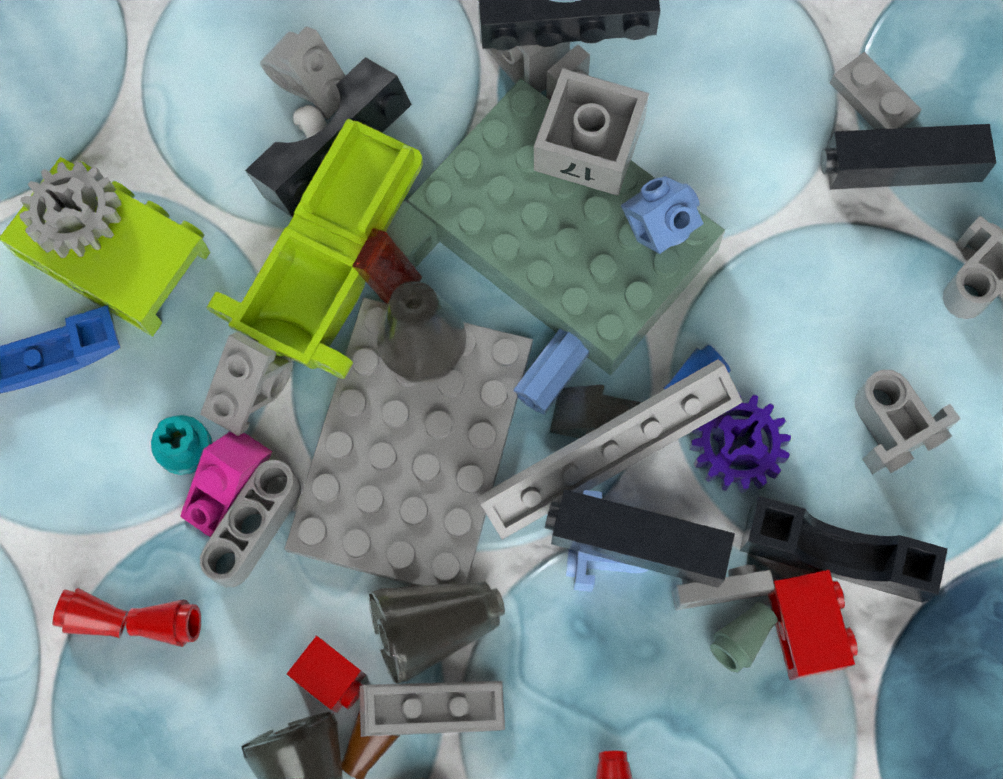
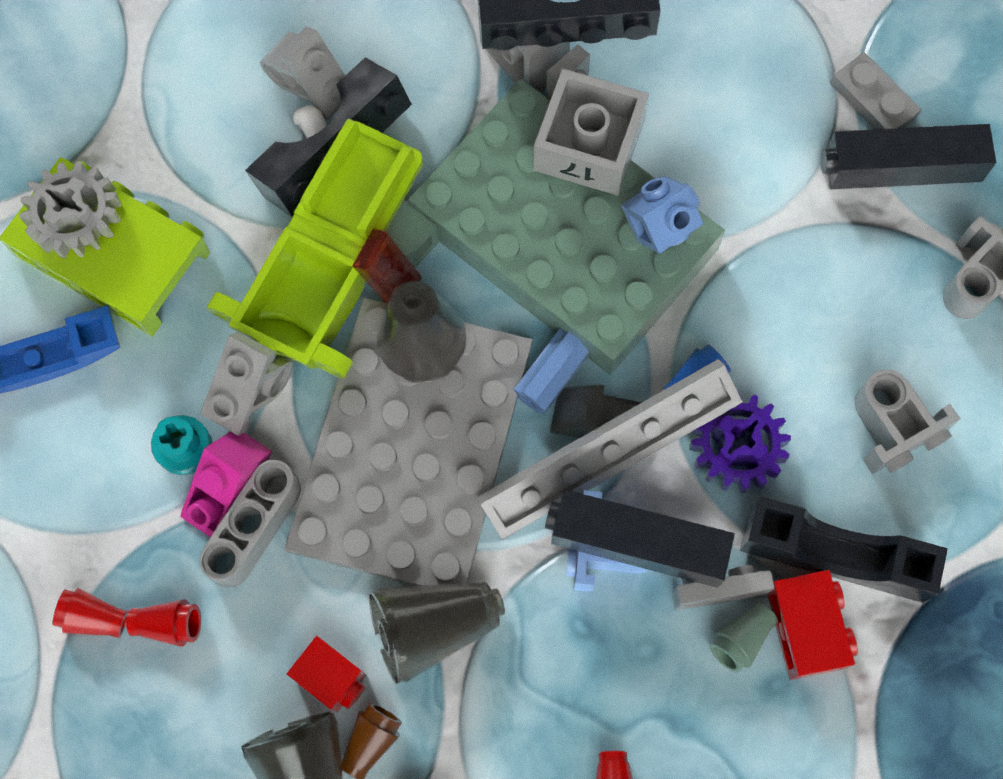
light grey tile [359,681,505,737] -> none

